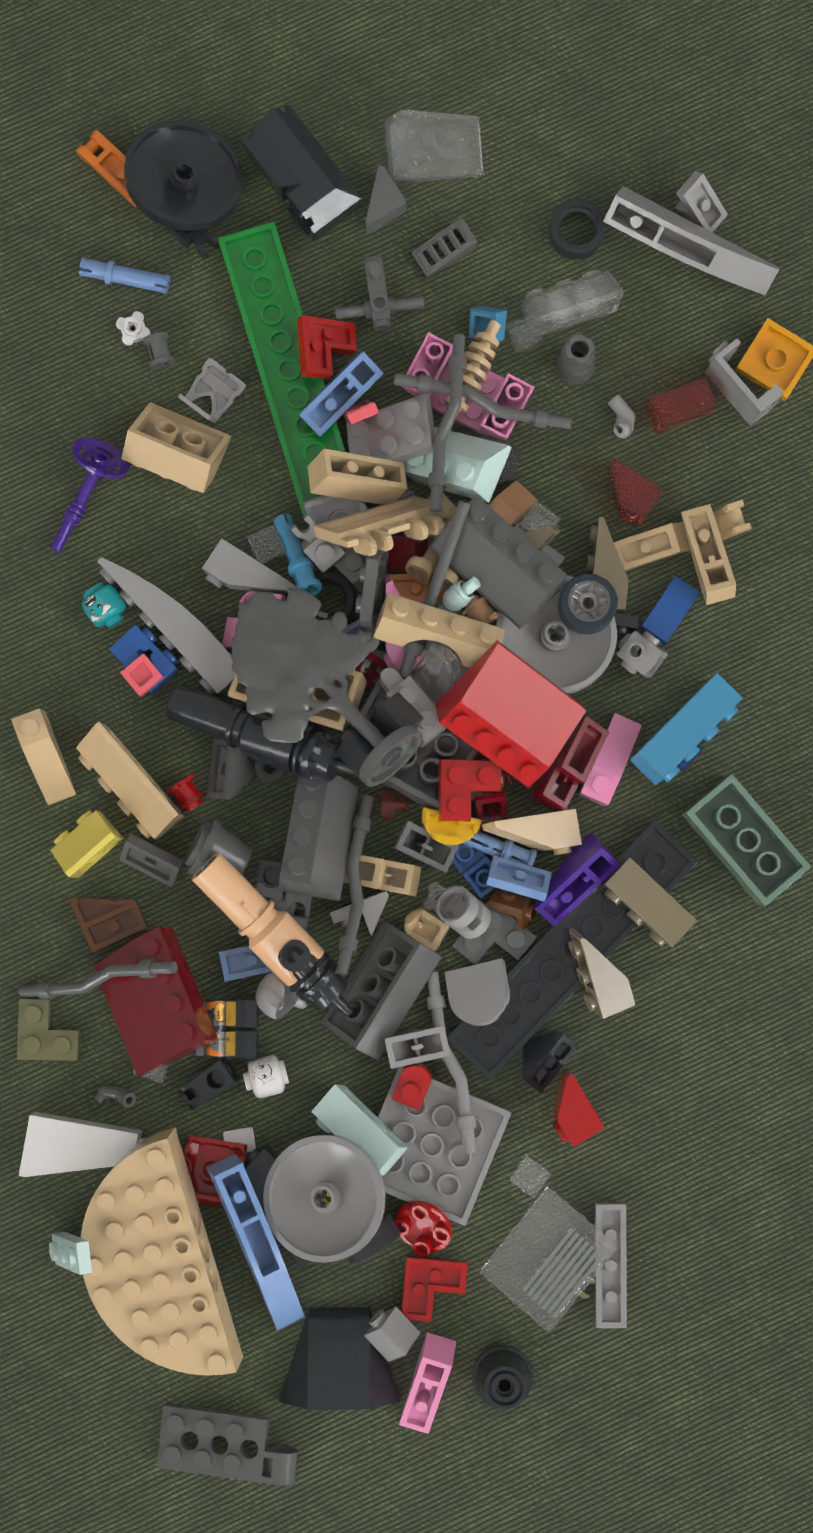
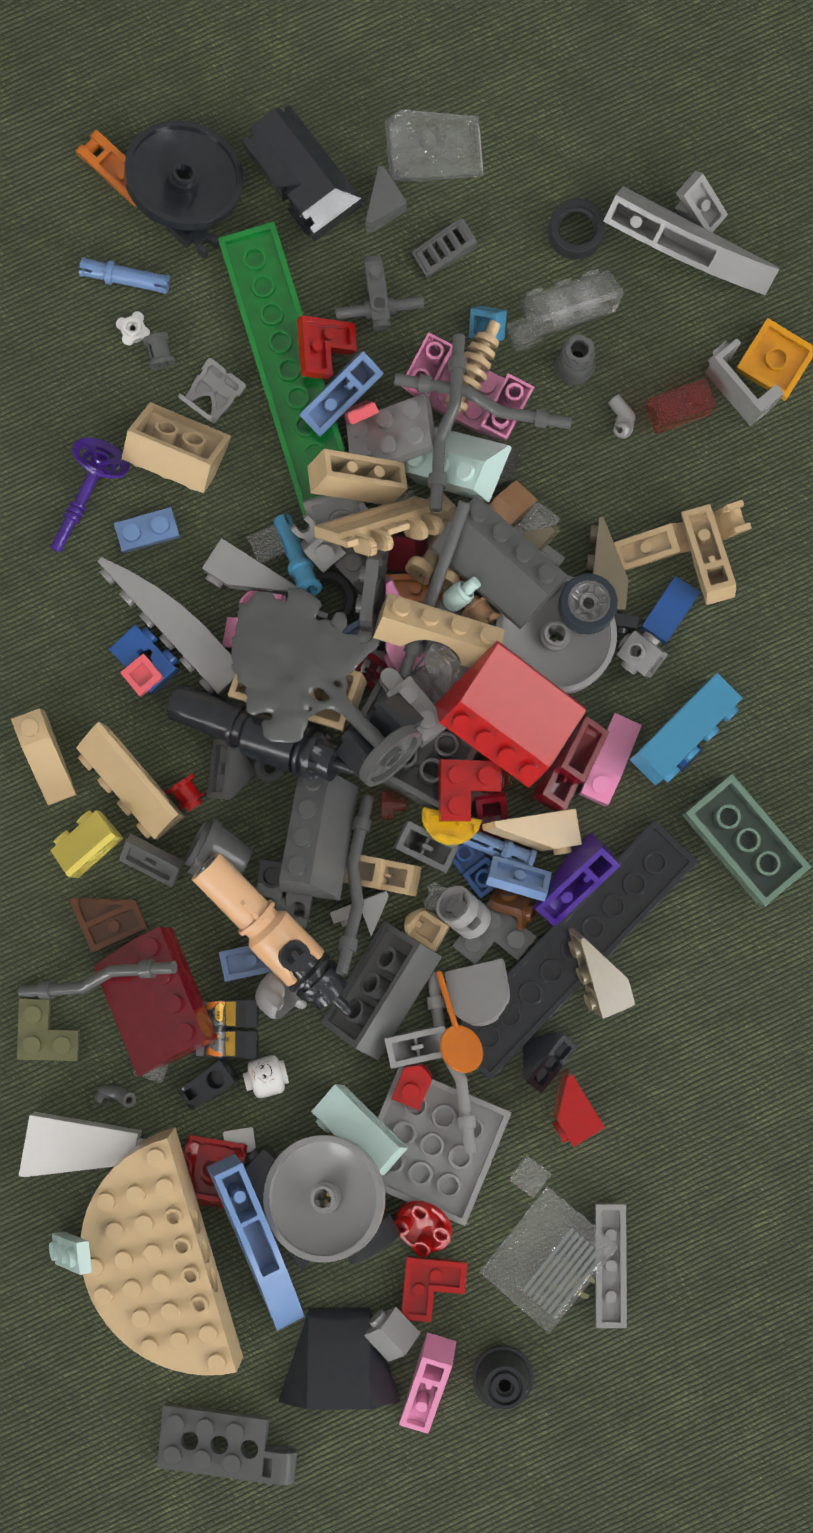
teal head [82,583,126,629] -> none
dark tan brick [602,858,697,947] -> none
clear red slope [608,458,664,525] -> none
none -> medium blue plate [114,507,180,554]
none -> orange piece [436,971,483,1073]

